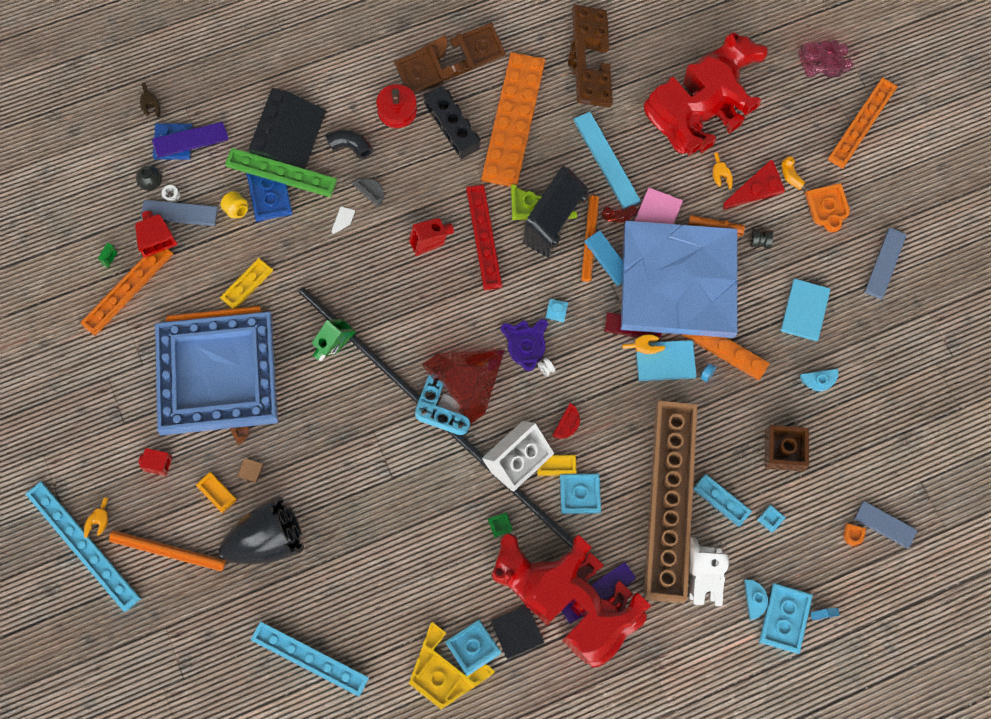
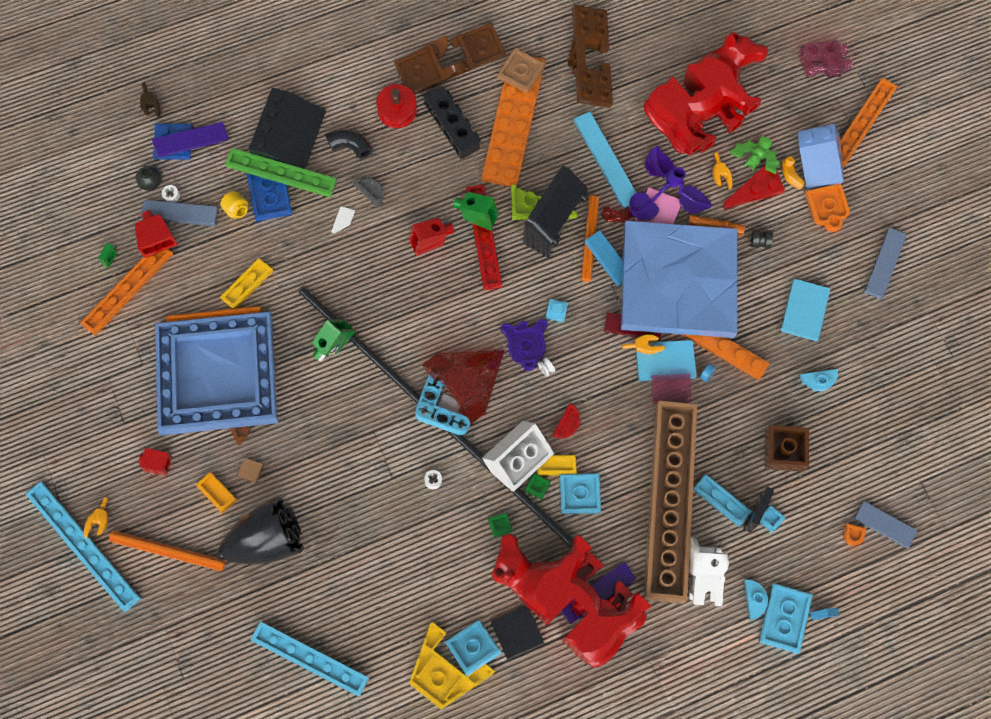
none -> white bush [424,470,442,489]
none -> green torso [453,192,499,230]
none -> medium nougat tile [497,48,546,94]
none -> green tile [525,473,551,500]
none -> dark purple plant [629,146,712,220]
none -> clear pink plate [651,374,692,404]
none -> bright green animal [730,136,780,174]
none -> black tile [744,487,774,533]
none -> medium blue slope [798,124,844,190]

